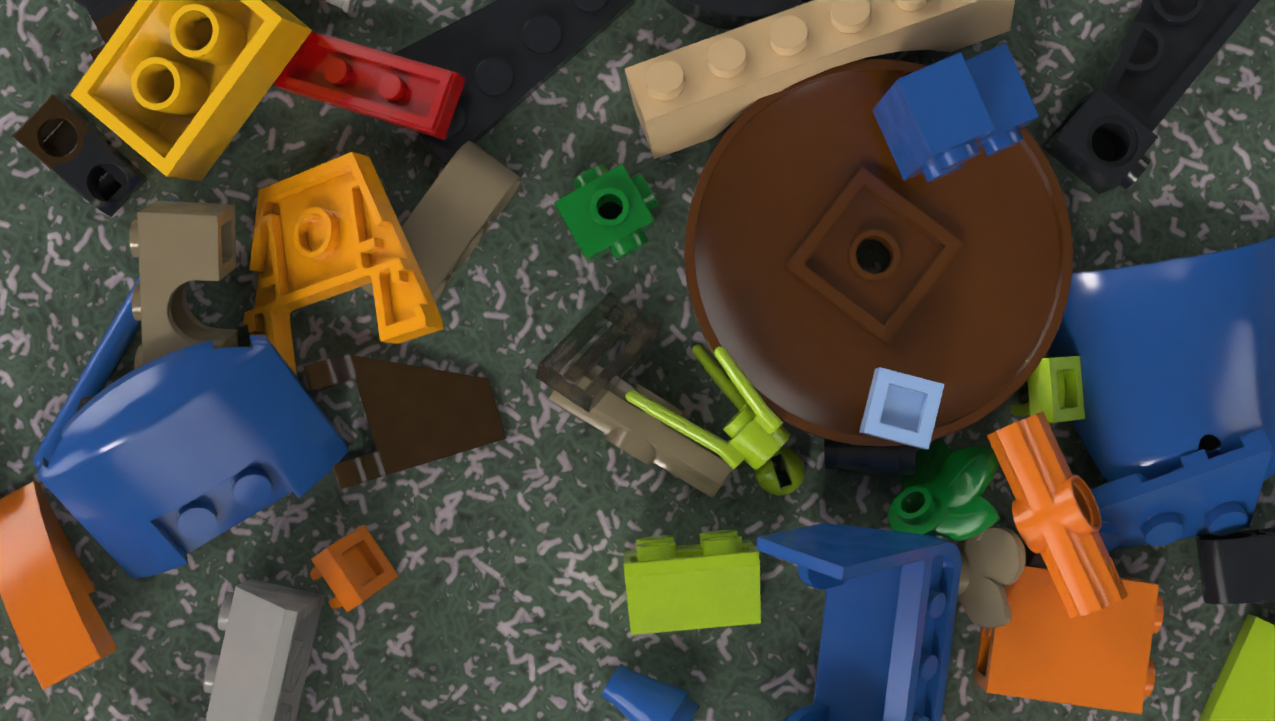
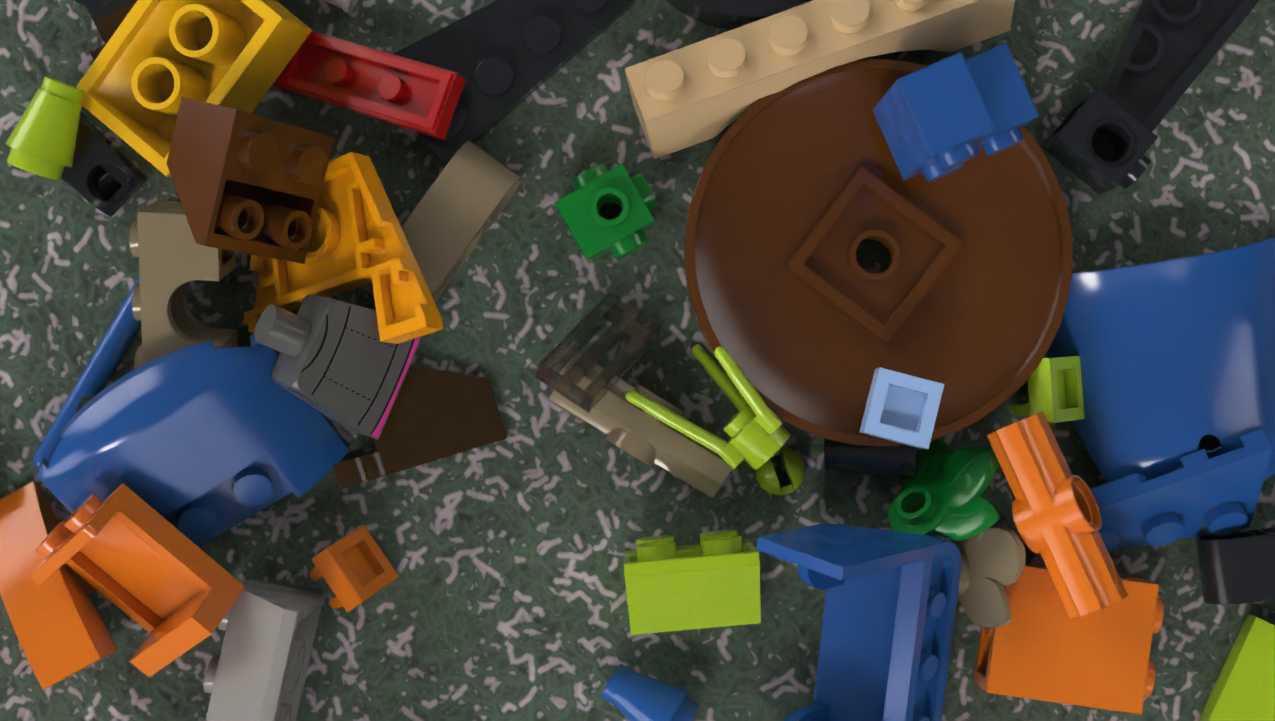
none -> lime cone [5,76,85,181]
none -> orange panel [29,483,245,677]
none -> reddish brown slope [167,97,334,264]
none -> dark grey torso [254,294,423,440]

